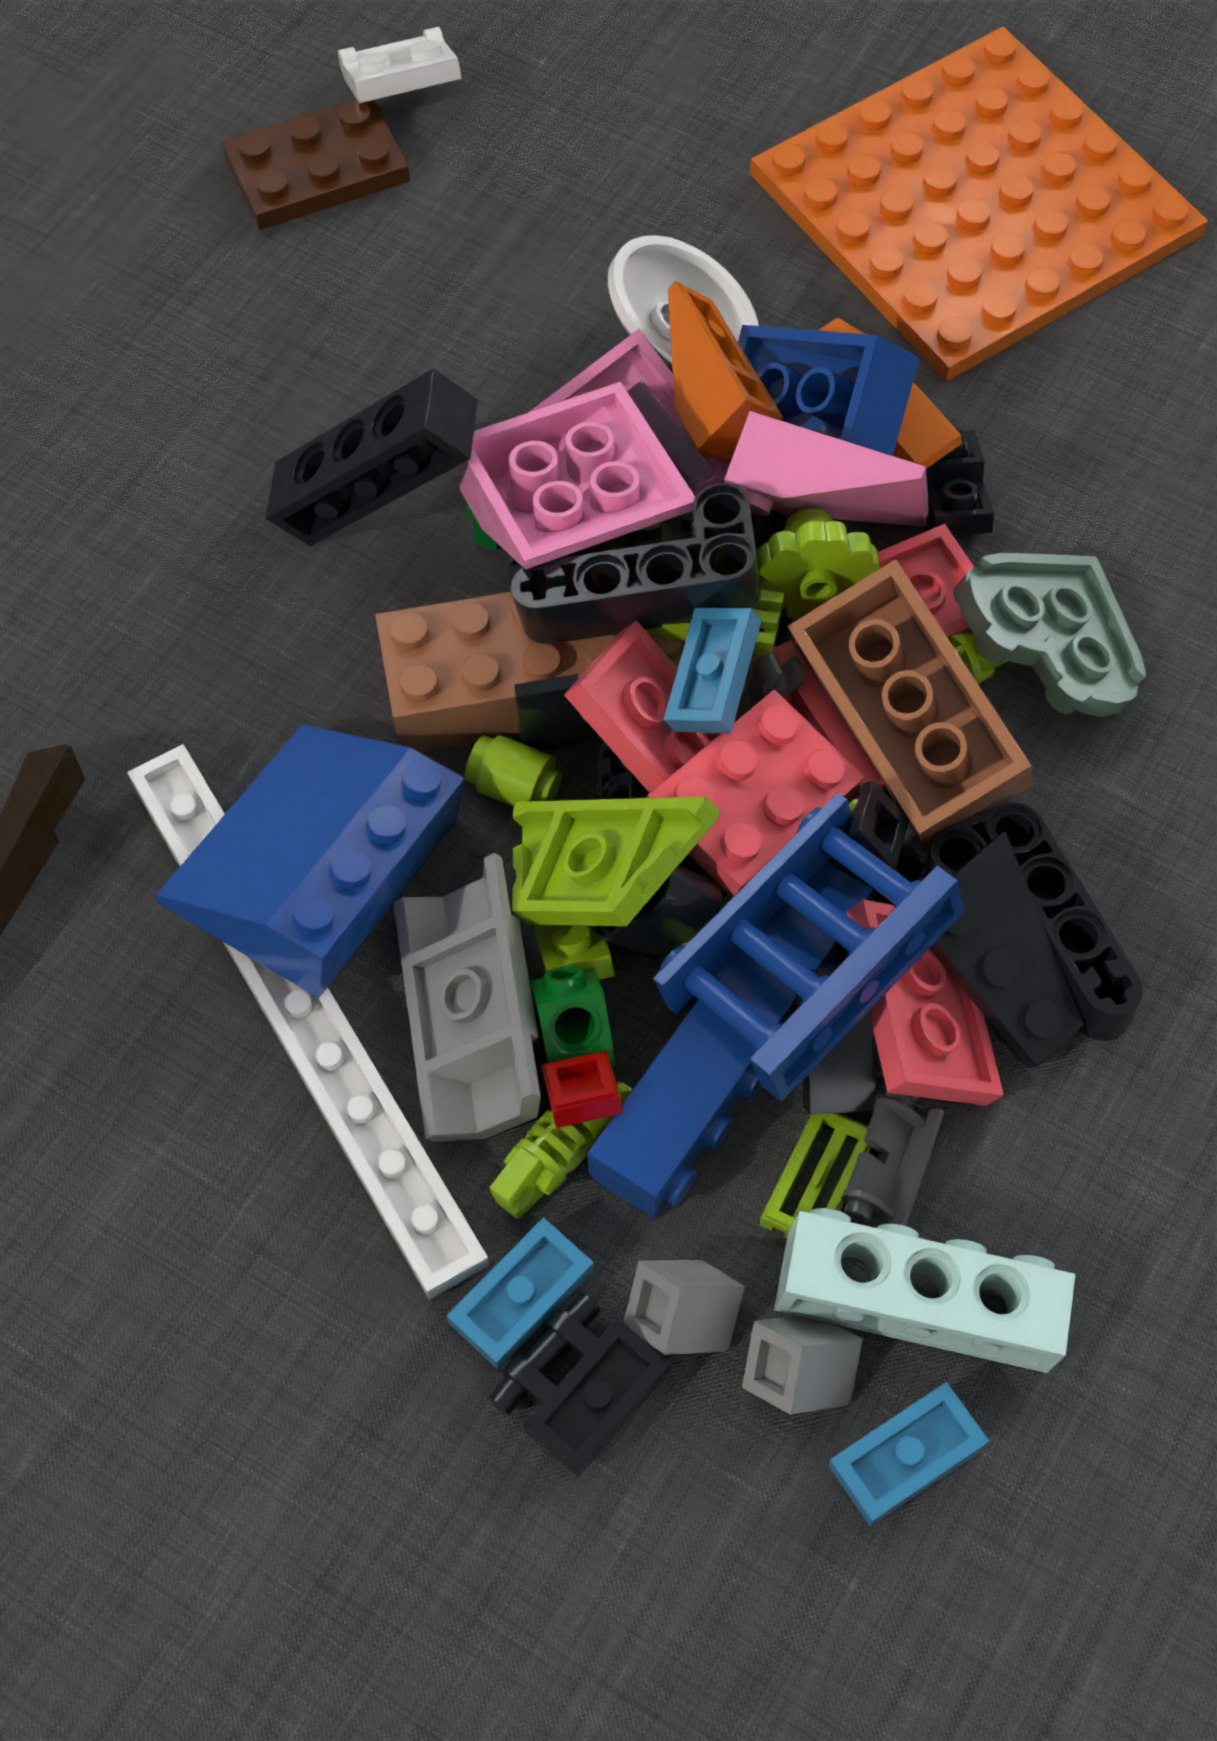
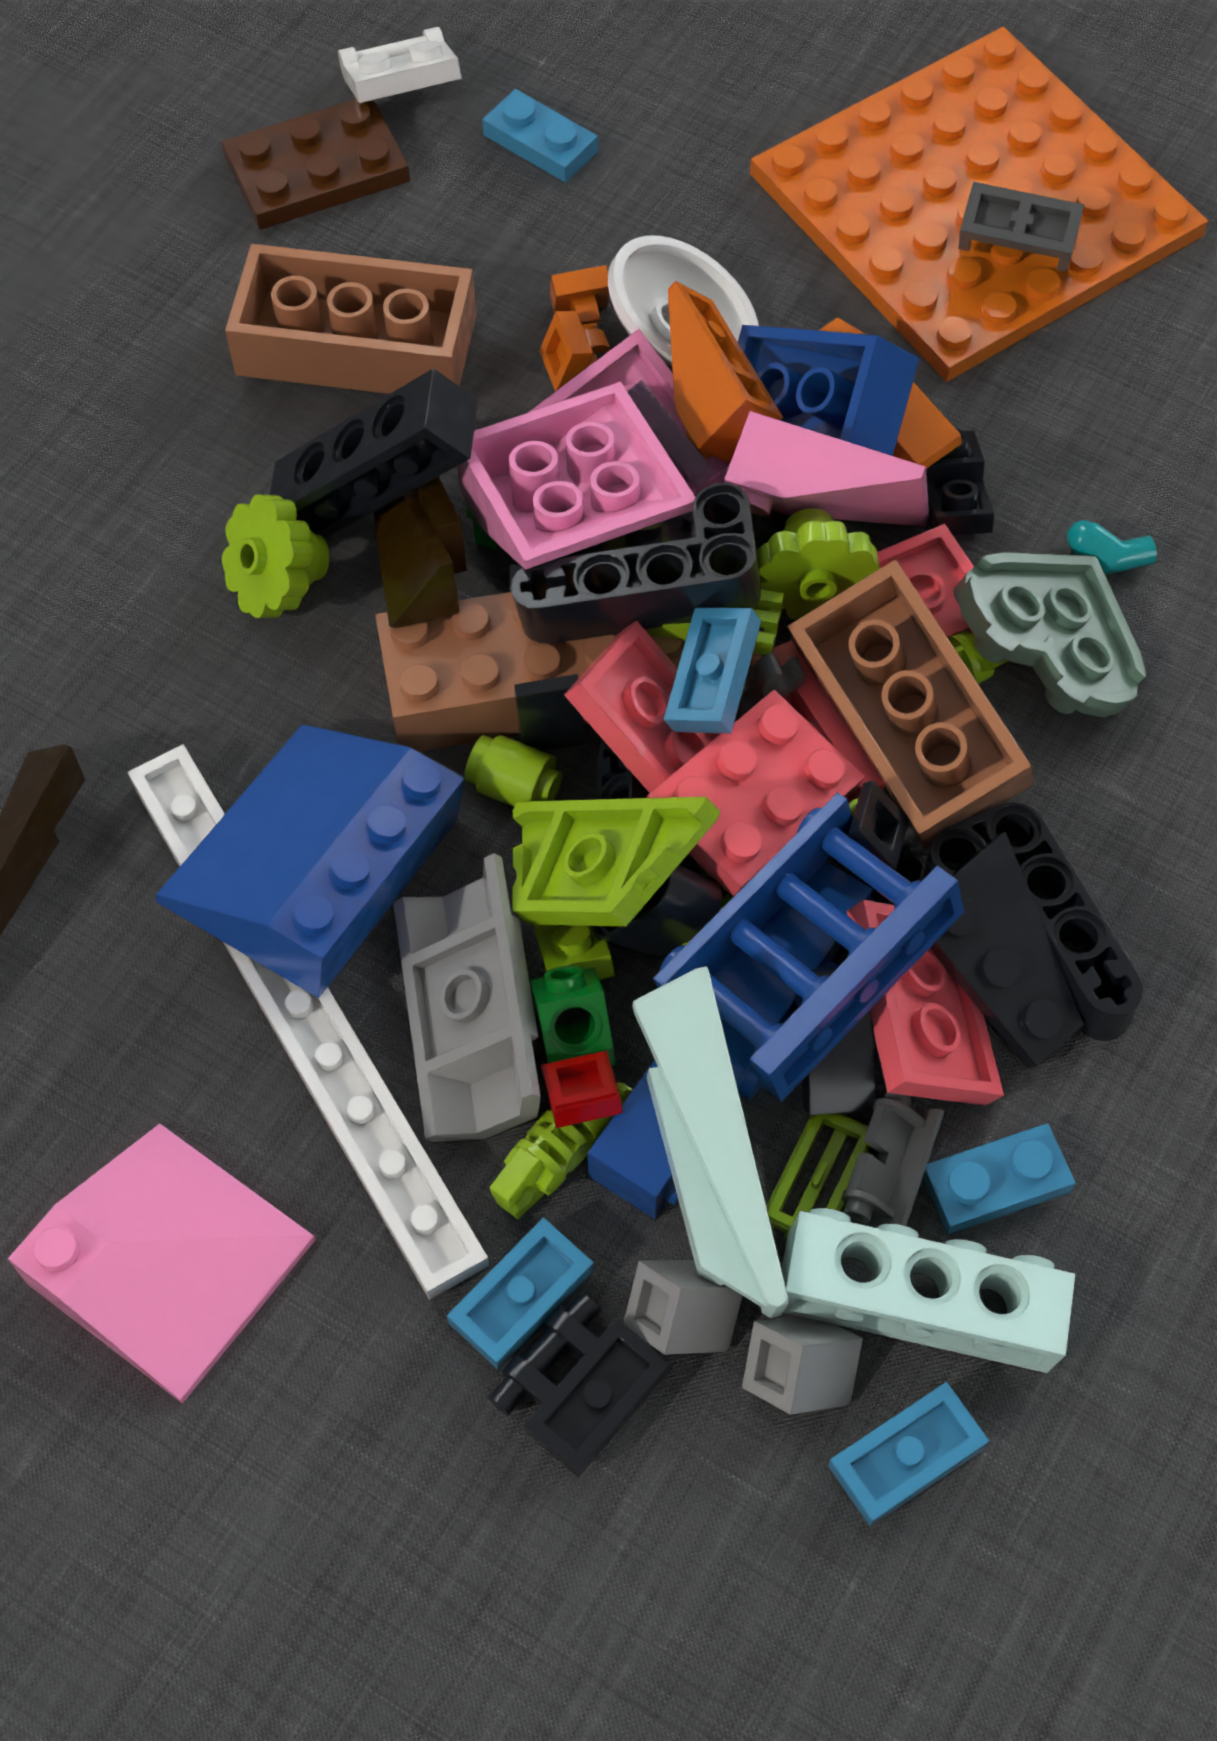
none -> bright pink slope [8,1124,316,1404]
none -> lime plant [222,494,329,618]
none -> nougat brick [225,244,477,394]
none -> dark brown wedge [373,476,467,628]
none -> dark azure plate [482,89,598,183]
none -> orange tile [539,311,610,392]
none -> orange tile [549,265,610,330]
none -> light aqua wedge [632,966,788,1318]
none -> dark azure plate [922,1123,1076,1235]
none -> dark grey hinge [958,182,1084,272]
none -> teal arm [1067,520,1157,574]

